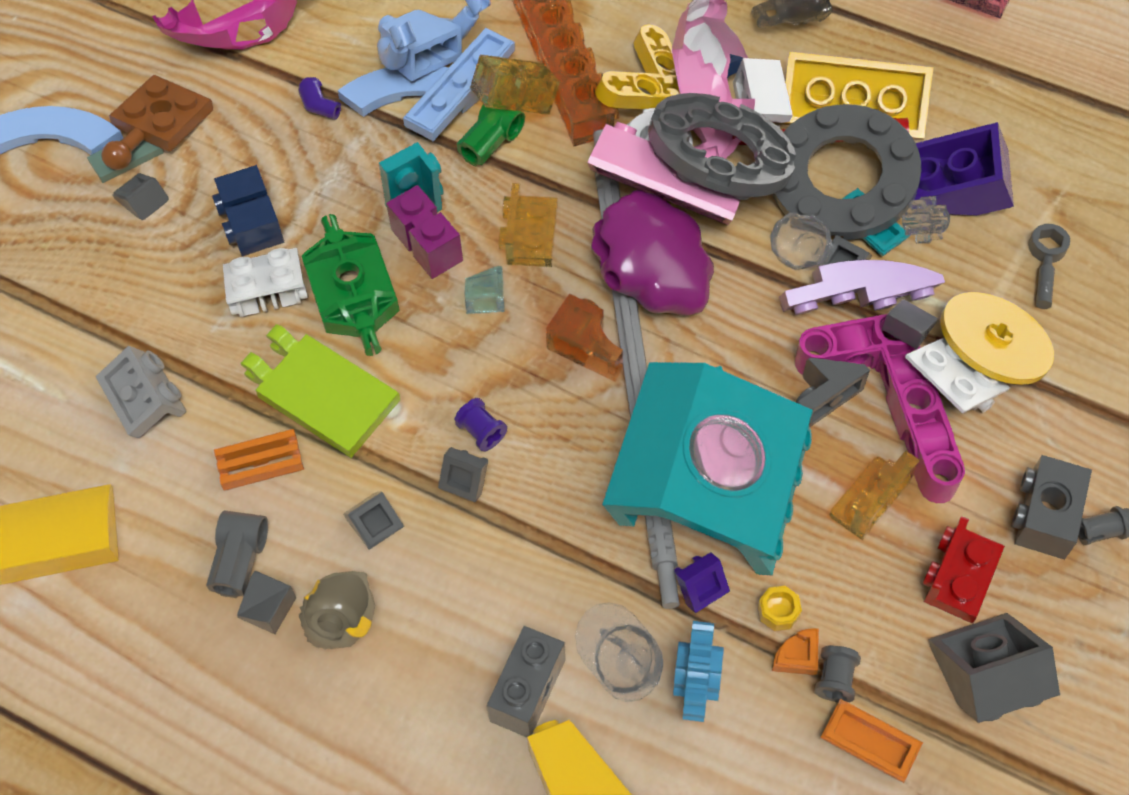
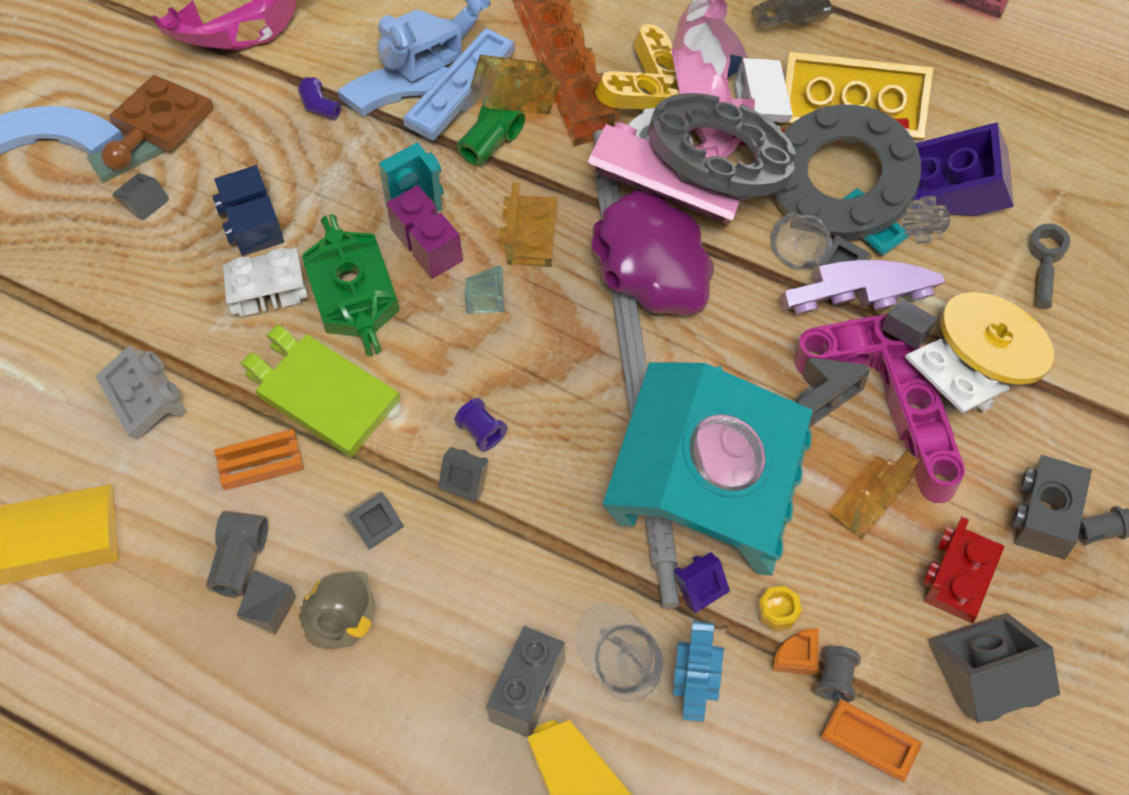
clear orange arch [546,293,623,382] -> none

